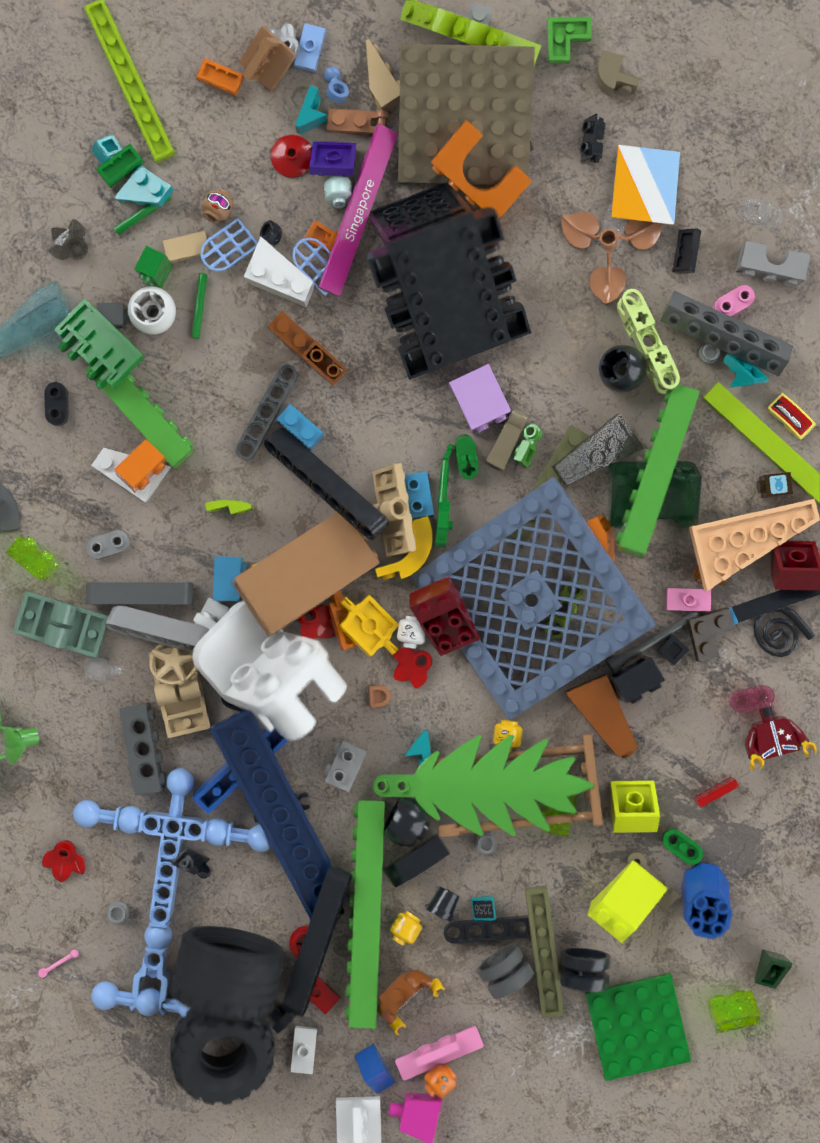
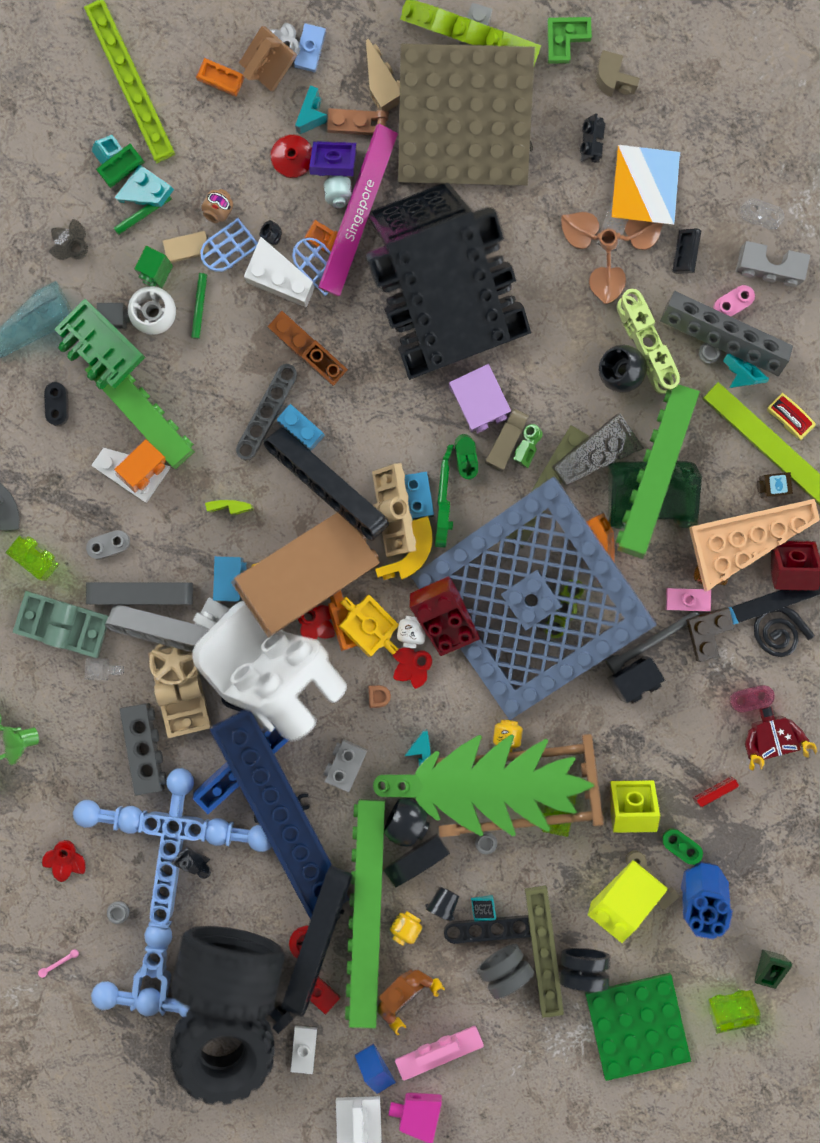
medium blue plate [324,66,349,103] -> none
orange head [424,1064,457,1098] -> none
orange arch [431,119,532,219] -> none
dark orange slope [564,674,638,758] -> none
black plate [657,635,689,666] -> none

